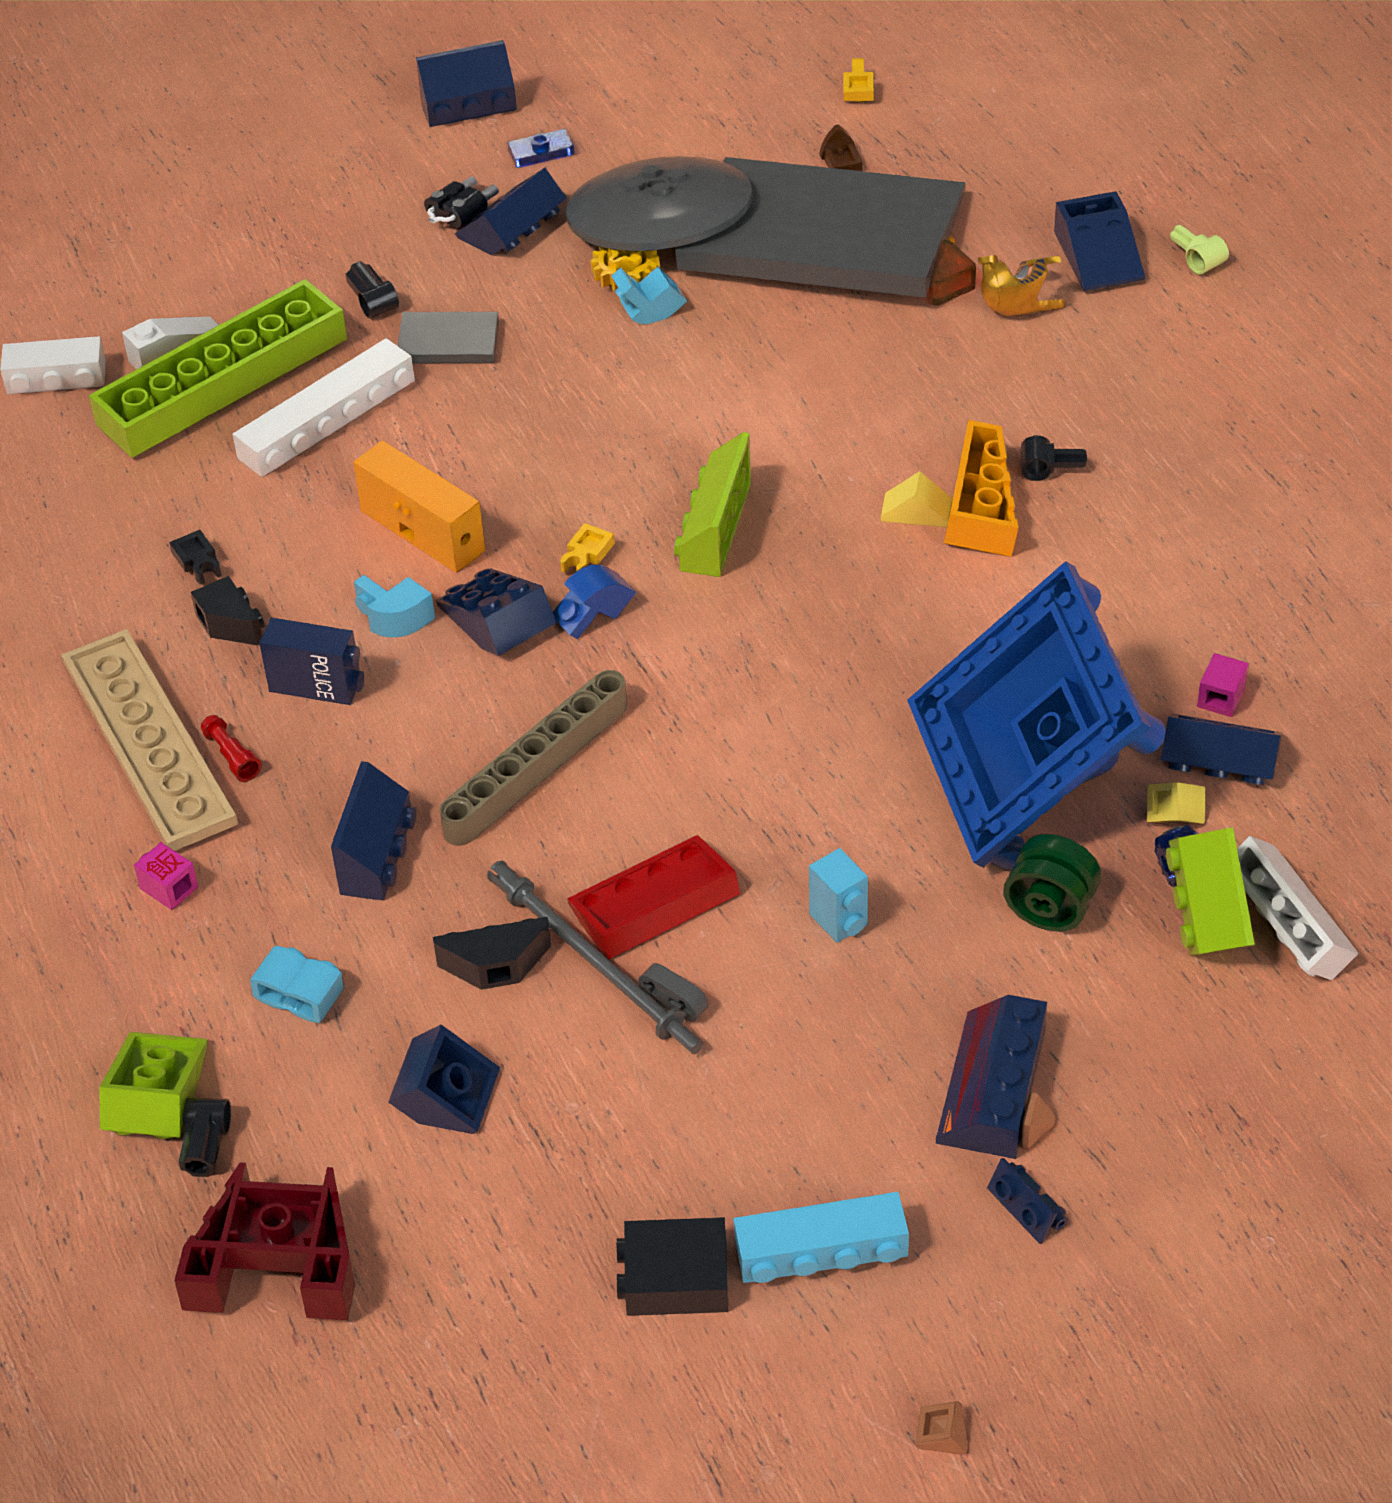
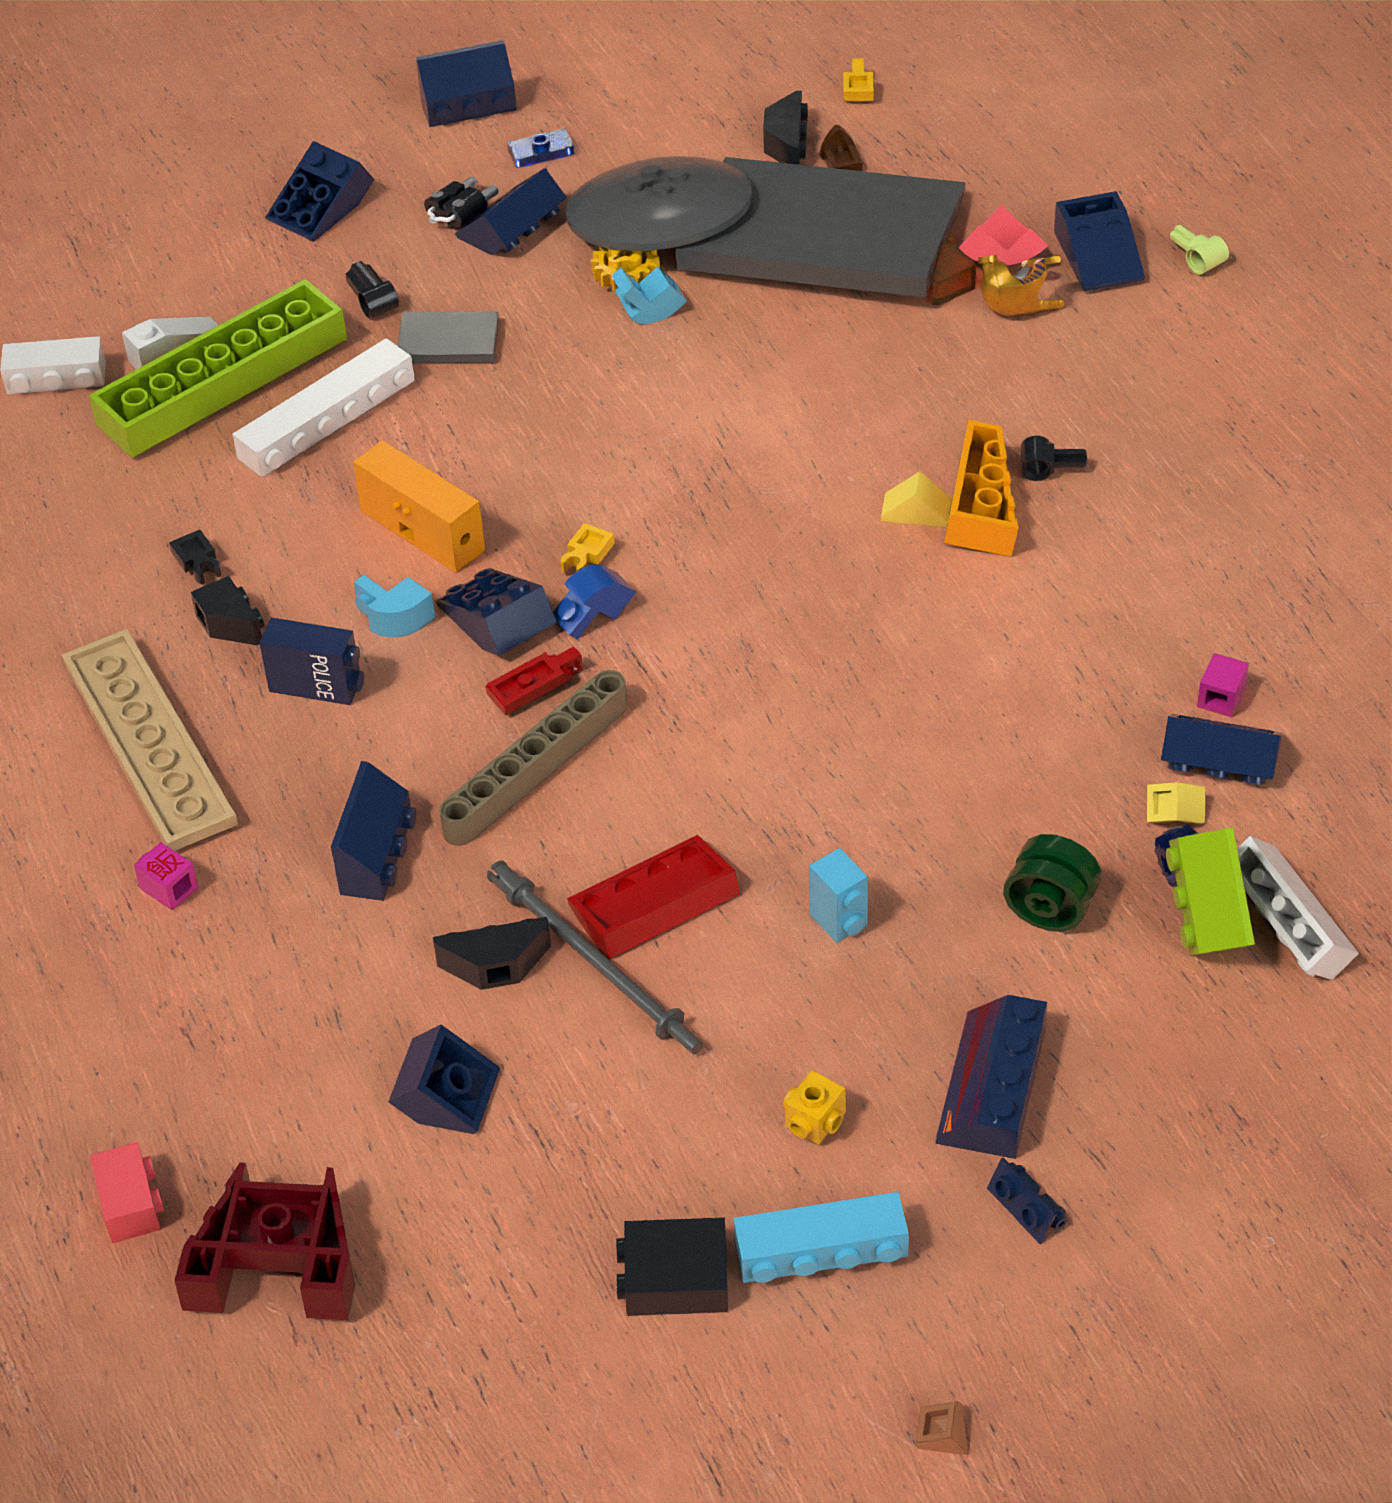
lime slope [99,1032,207,1139] -> none
black piece [179,1098,231,1177] -> none
red piece [201,715,262,782] -> none
medium azure brick [250,946,344,1023] -> none
dark grey beam [638,963,708,1022] -> none
lime slope [674,432,751,577] -> none
blue piece [907,561,1166,870] -> none
nougat slope [1021,1092,1056,1149] -> none
none -> coral brick [90,1142,165,1243]
none -> dark blue slope [265,141,375,242]
none -> red hinge [485,646,583,715]
none -> black slope [763,91,808,165]
none -> yellow brick [783,1070,846,1145]
none -> coral brick [958,204,1048,266]

